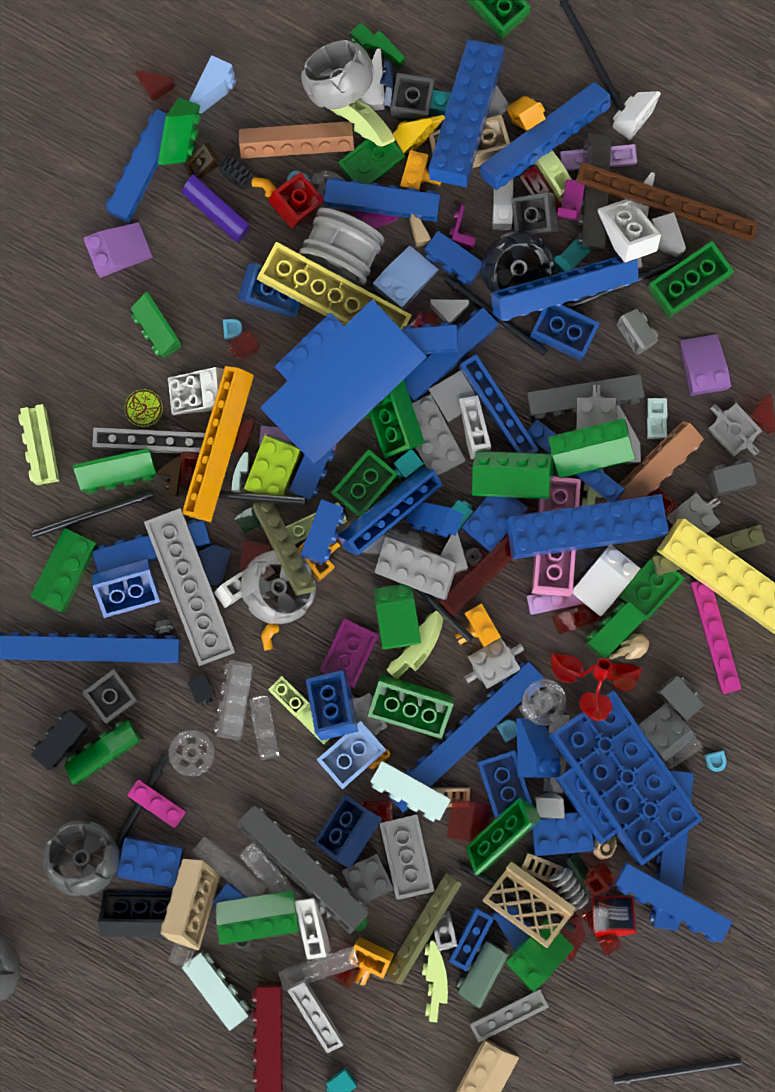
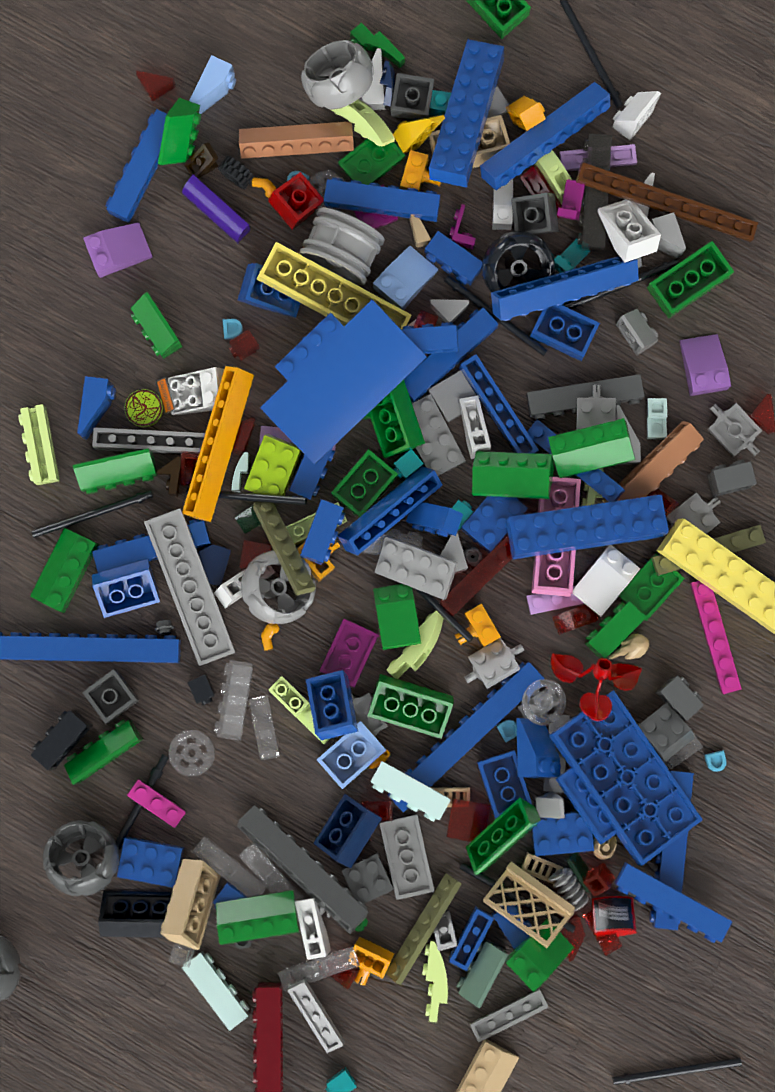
none -> blue slope [77,376,116,439]
none -> sticker [155,377,175,414]

